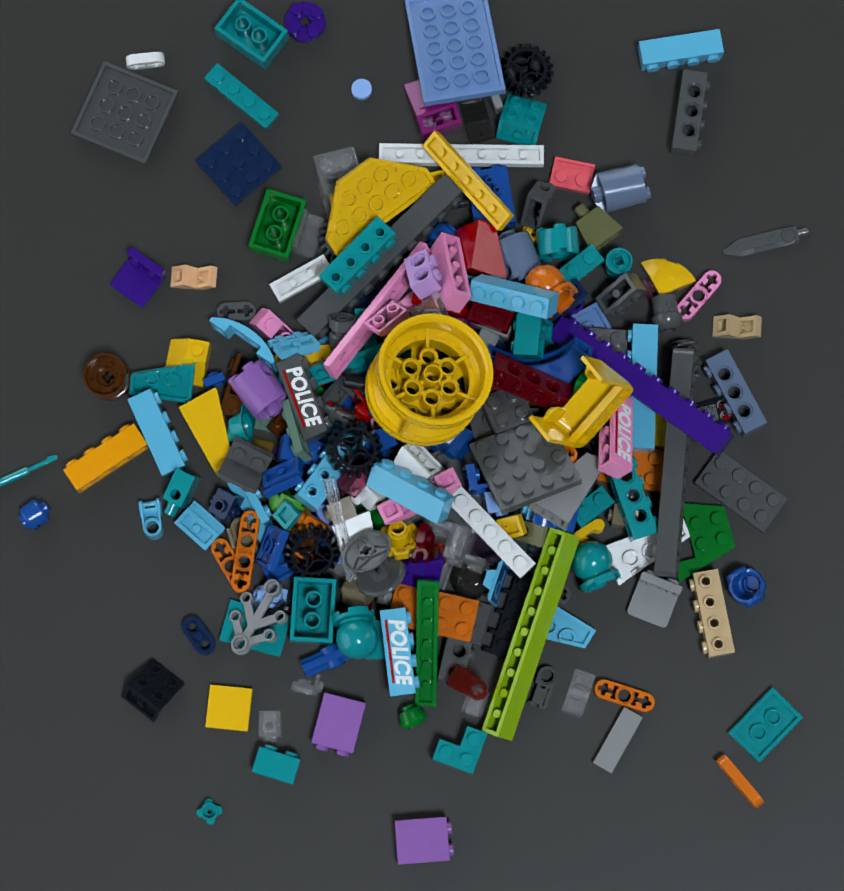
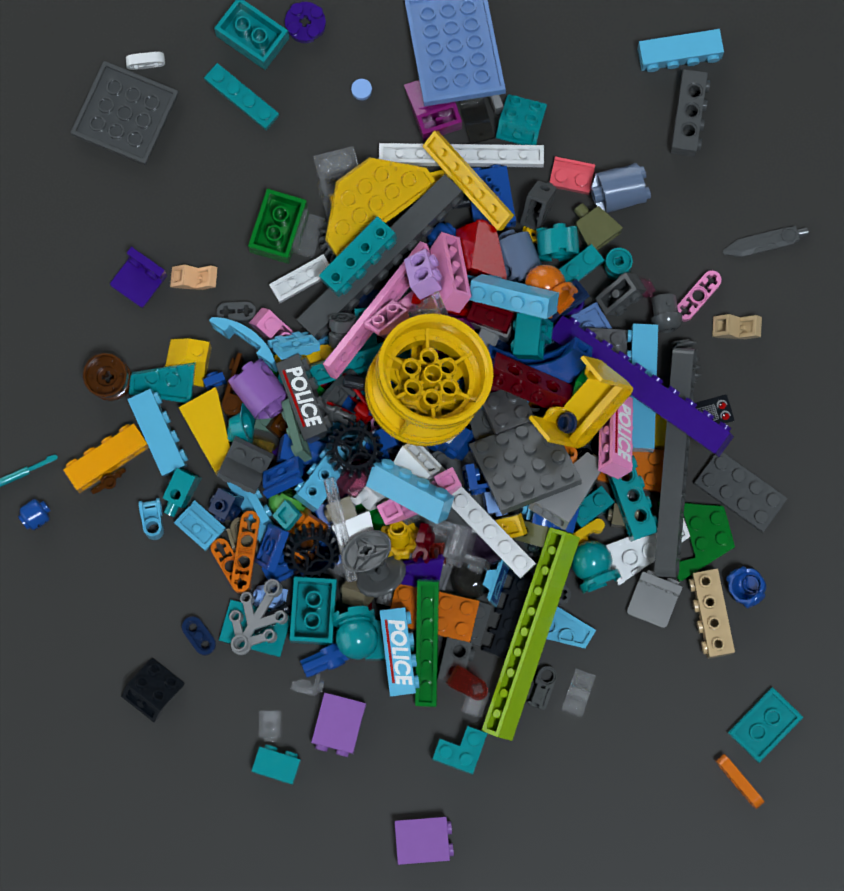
dark blue plate [195,122,282,207] -> none
teal plate [197,799,223,825] -> none
yellow tile [205,685,253,732] -> none
green cone [399,704,427,730] -> none
black gear [501,43,554,98] -> none
light grey tile [593,707,643,774] -> none
orange beam [594,679,655,713] -> none
yellow brick [640,259,696,295] -> none
sand blue brick [703,349,767,437] -> none
none -> reddish brown piece [90,468,126,494]
none -> dark blue plate [558,412,577,434]

